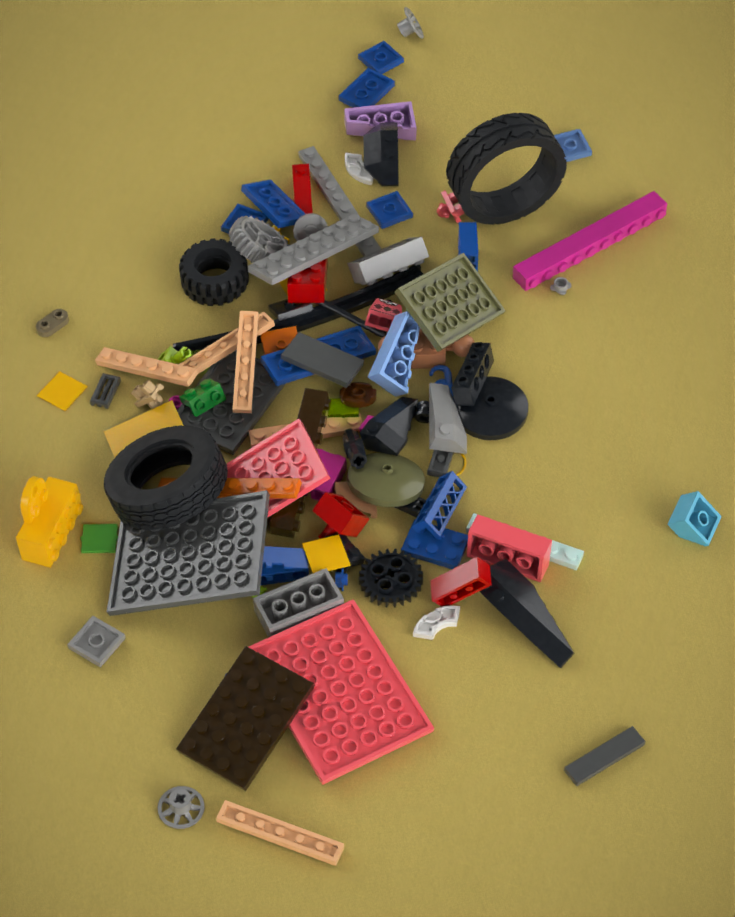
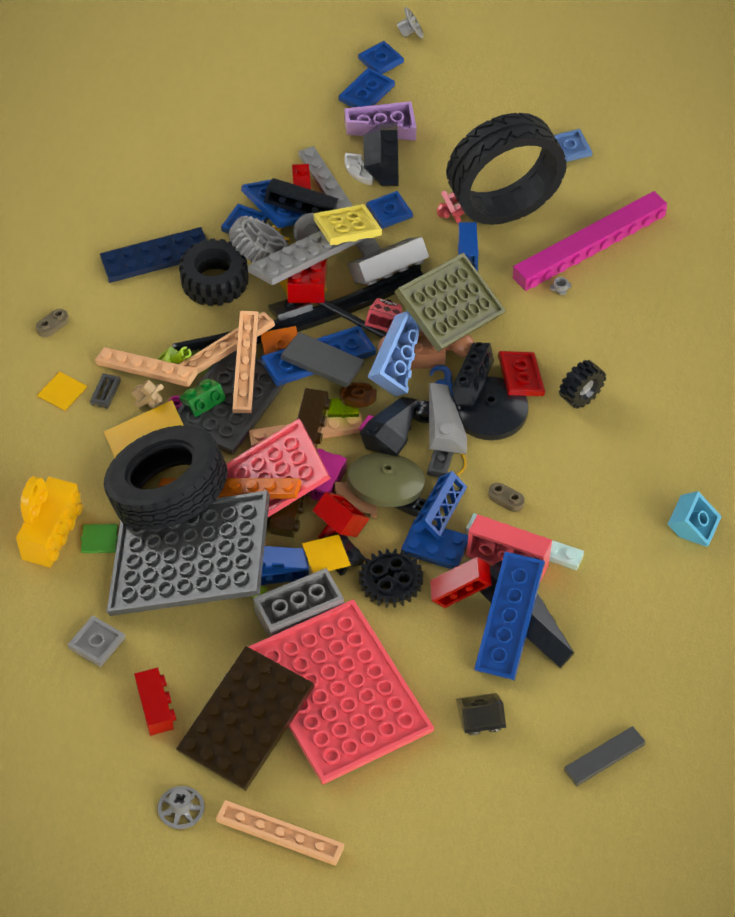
blue plate [335,568,348,591] -> none
black piece [342,428,367,469] -> none
white tile [413,605,460,640] -> none
none -> dark blue plate [100,227,207,283]
none -> red brick [134,667,177,736]
none -> black brick [264,178,339,215]
none -> light yellow plate [313,204,382,245]
none -> clear smoke slope [456,693,506,735]
none -> blue plate [474,551,545,681]
none -> dark tan plate [488,483,524,512]
none -> red tile [498,351,546,396]
none -> black wheel [559,360,606,409]

